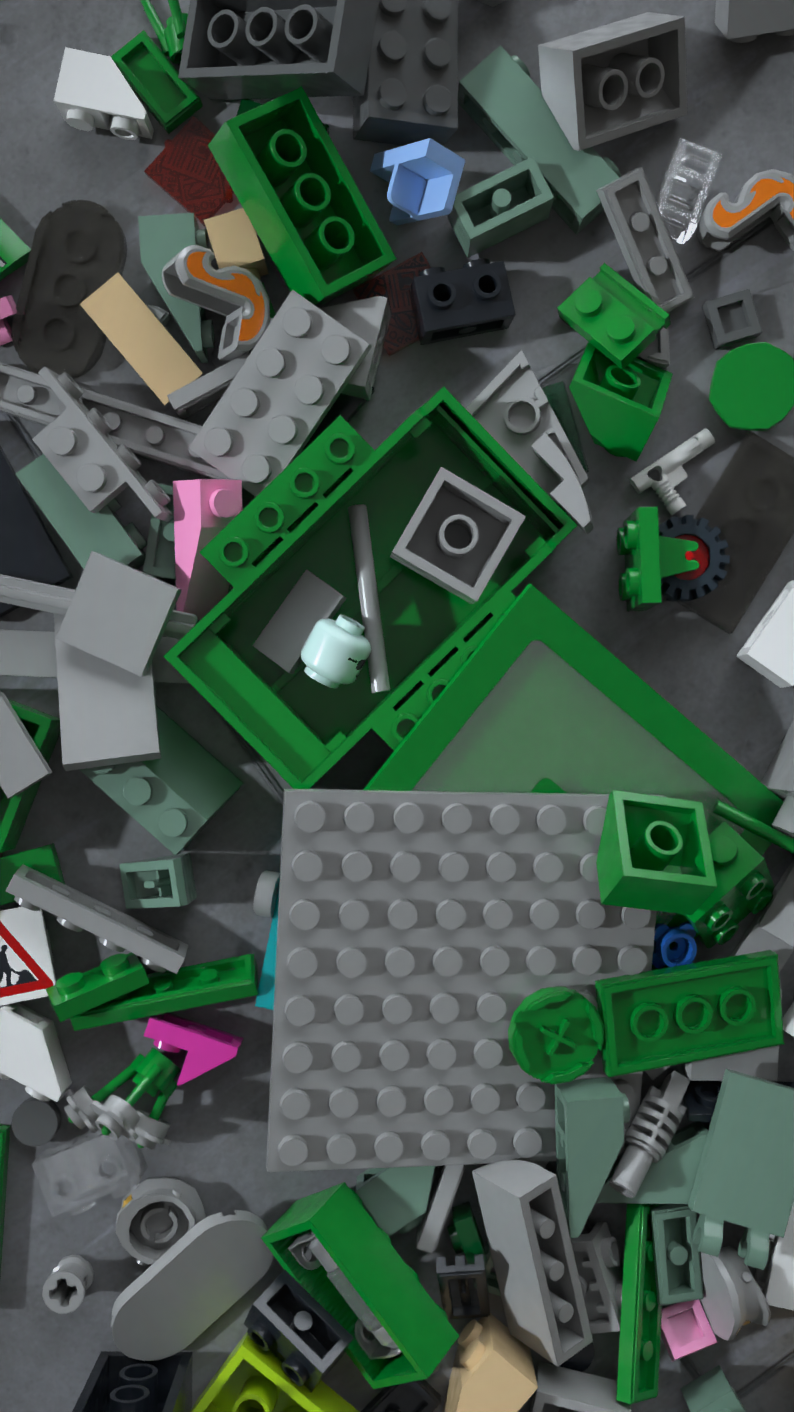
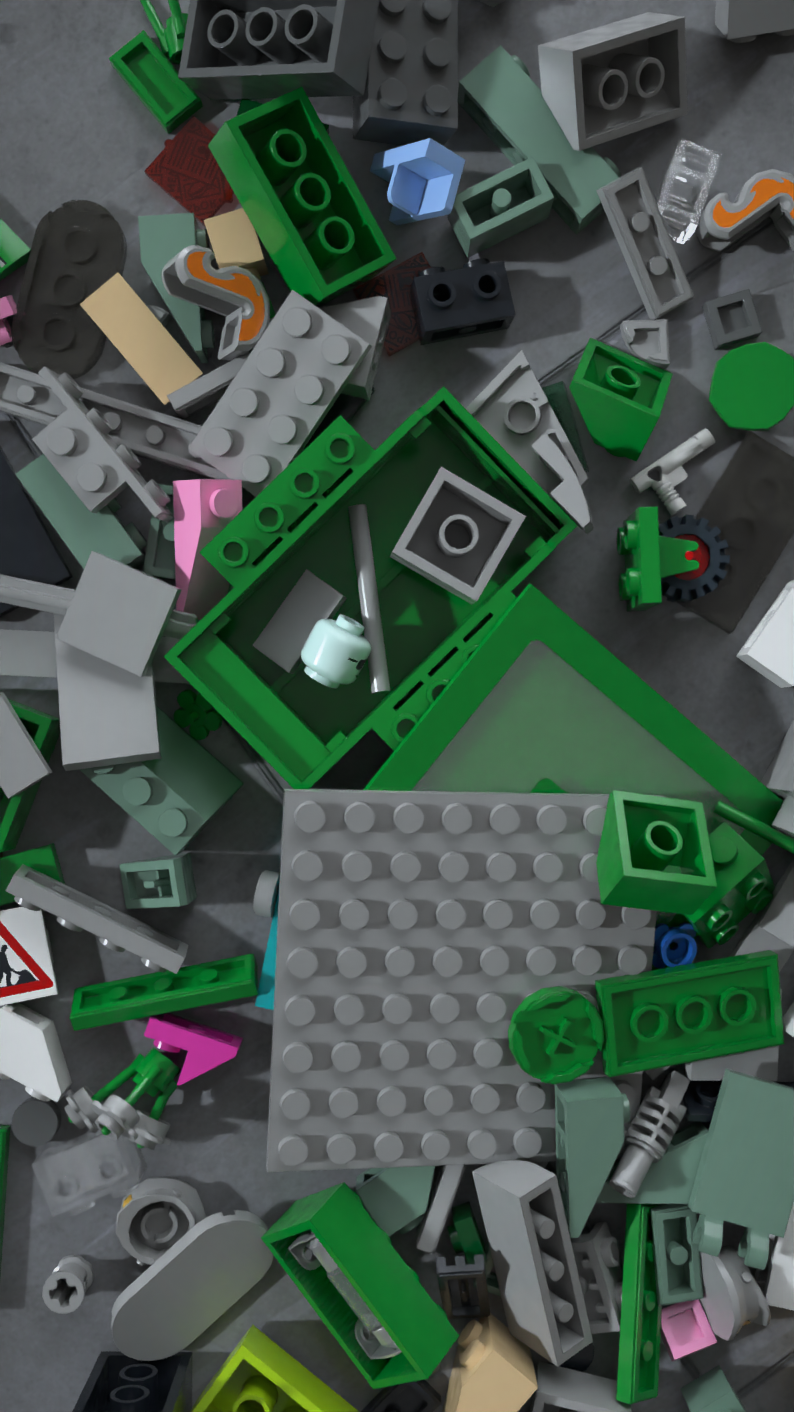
green plate [46,952,150,1022] -> none
white slope [54,47,154,140] -> none
black brick [244,1270,354,1393] -> none
green plate [557,263,671,370] -> none
none -> green plant [174,689,222,740]

